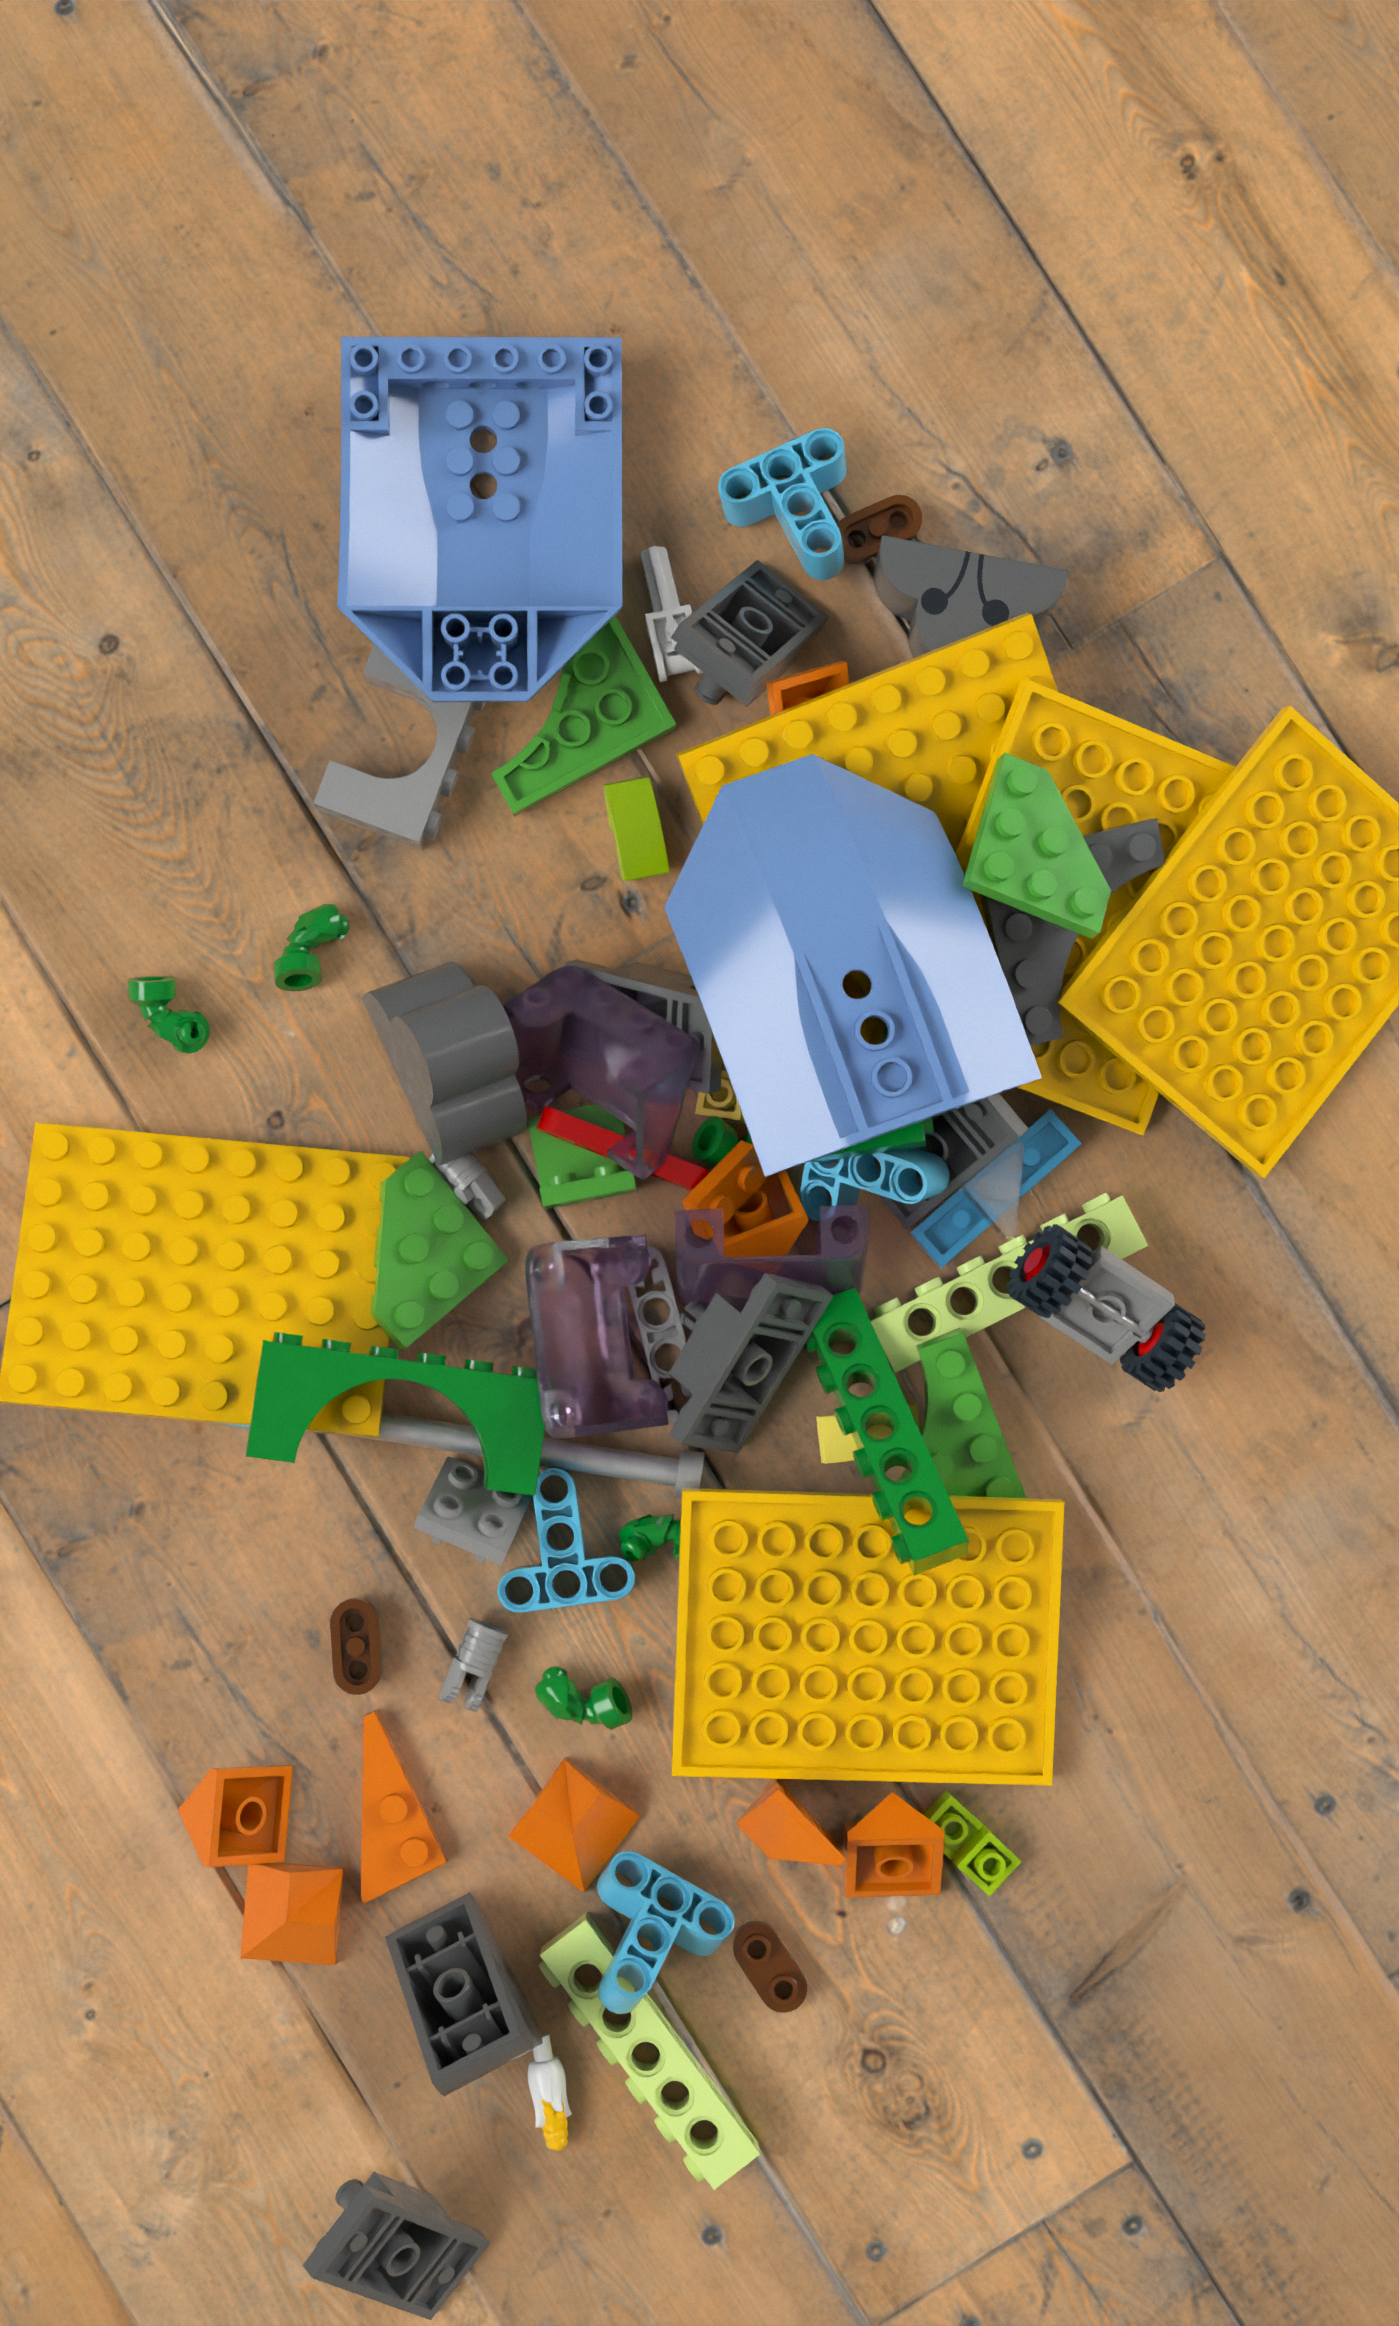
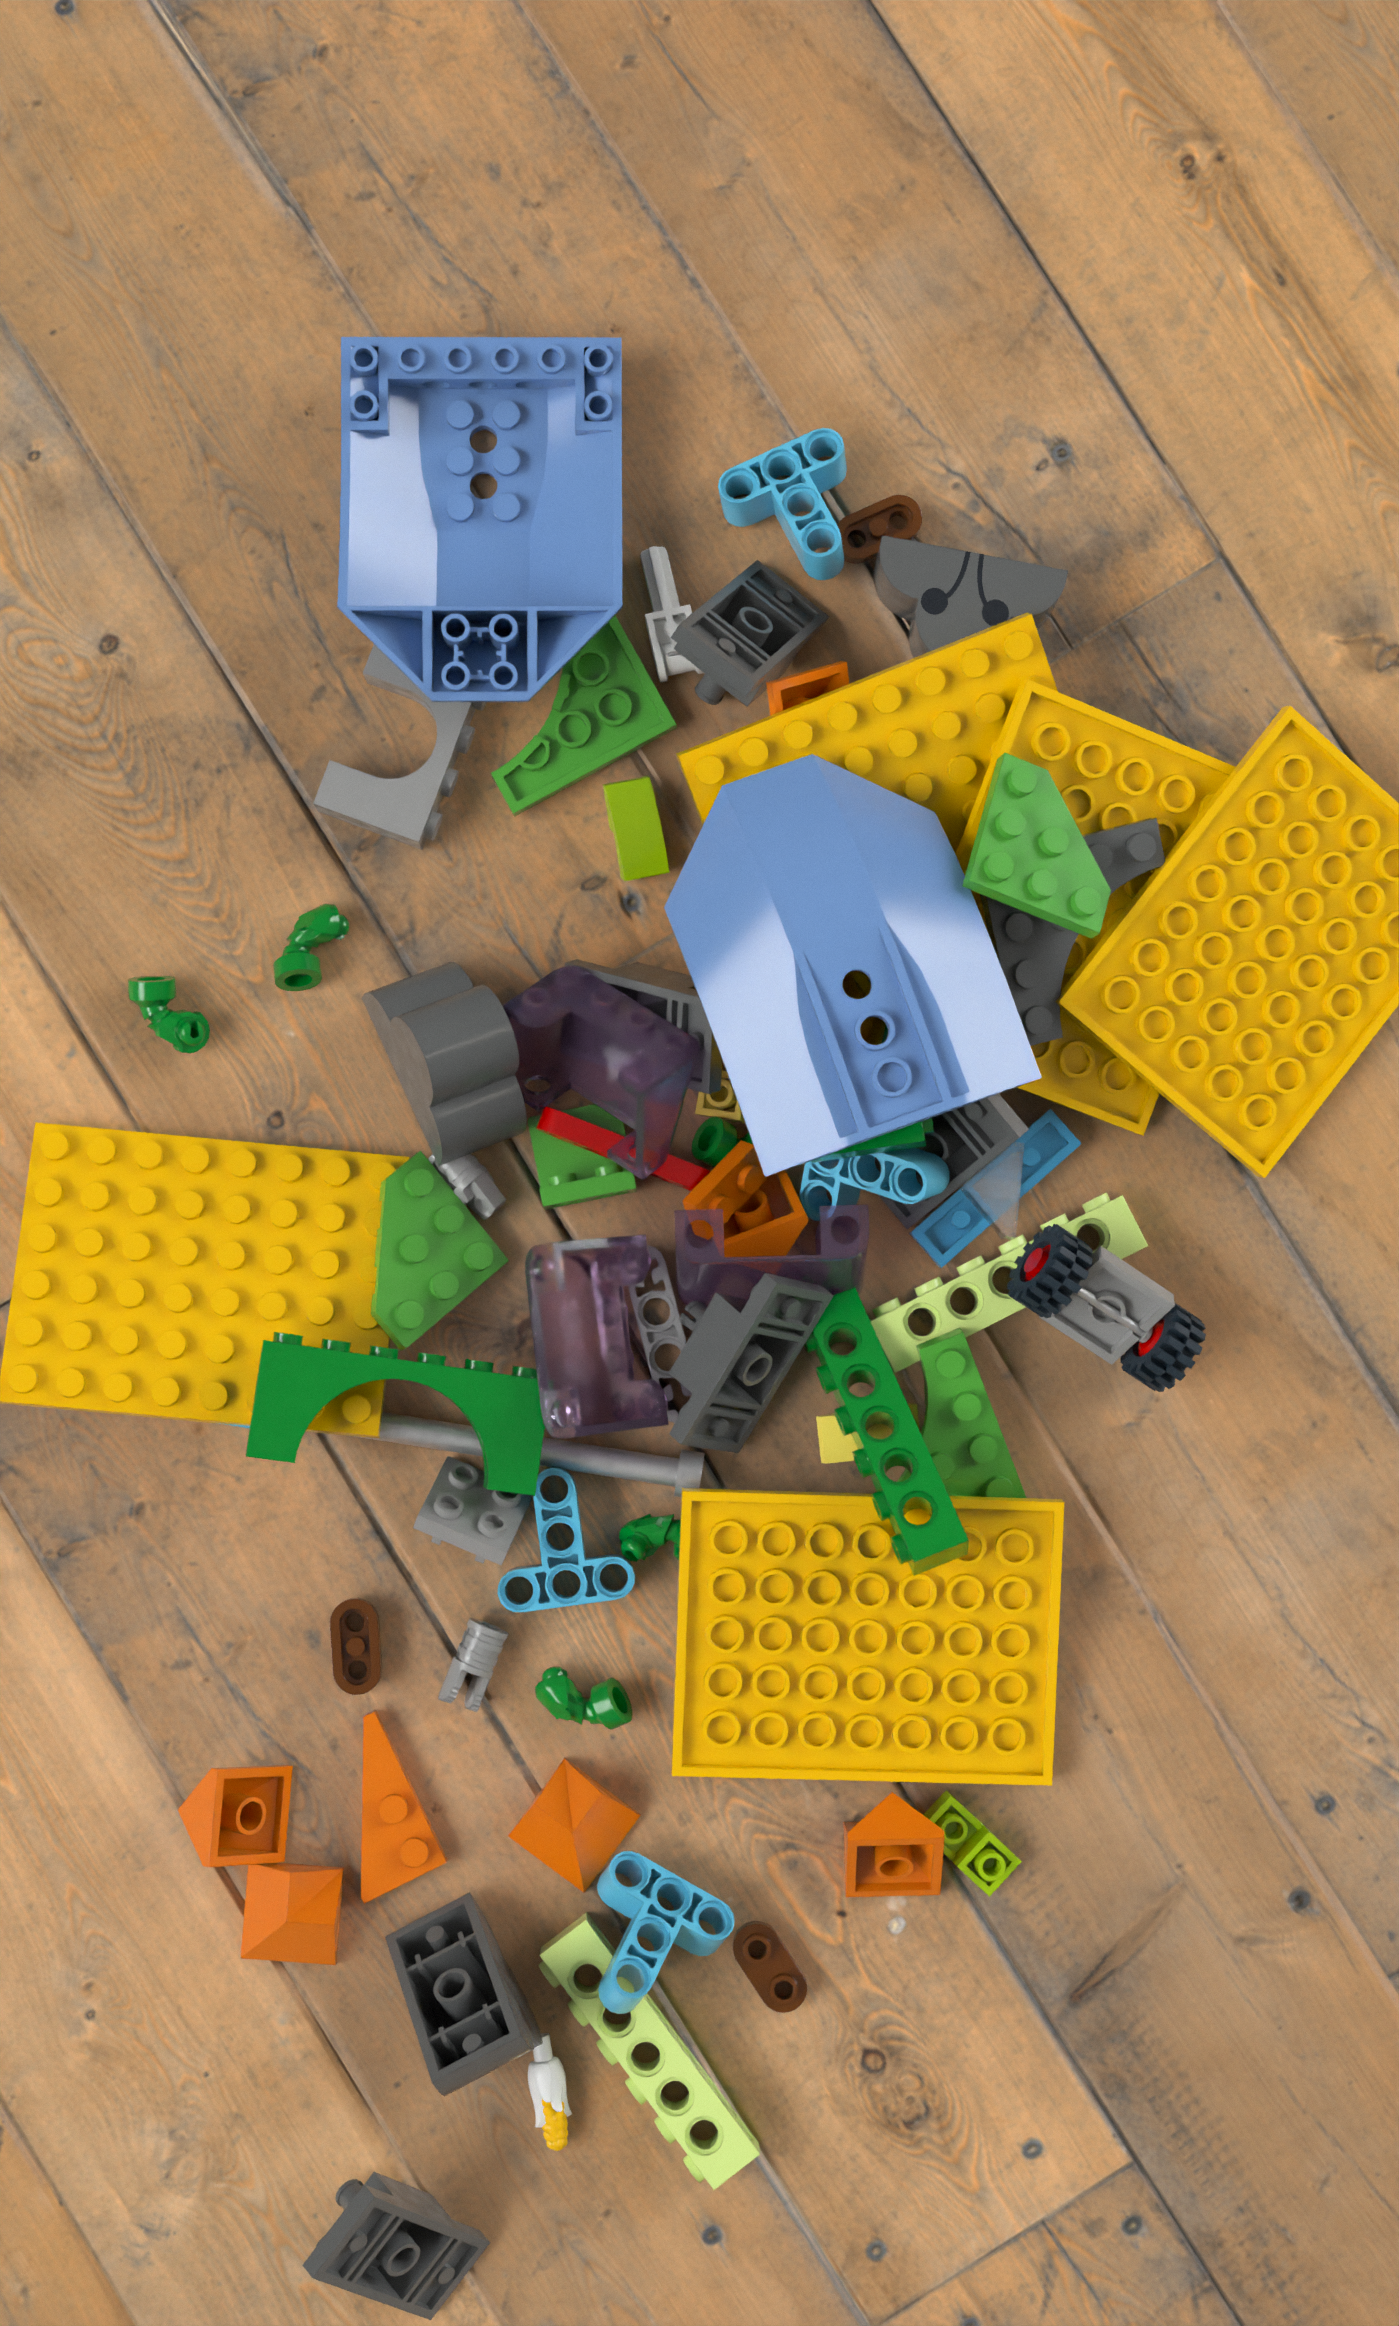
orange slope [736,1779,846,1866] -> none

